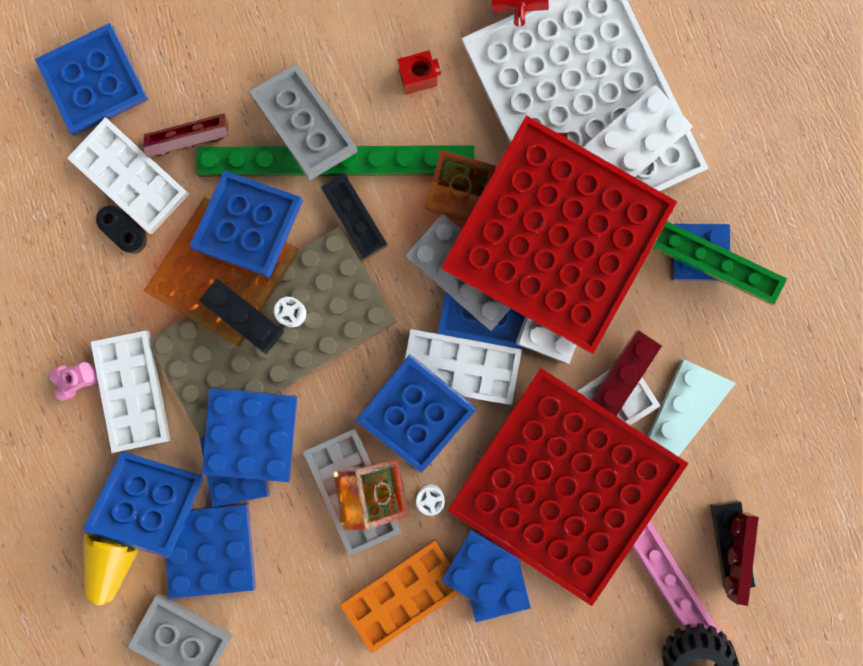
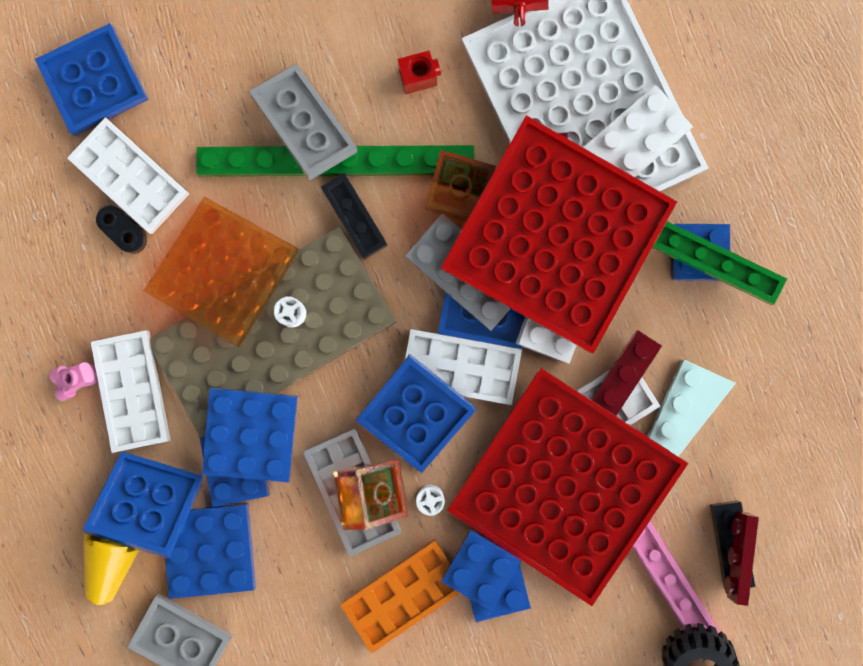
dark red plate [143,113,229,157] -> none
blue plate [189,170,303,278] -> none
black plate [198,278,285,354] -> none

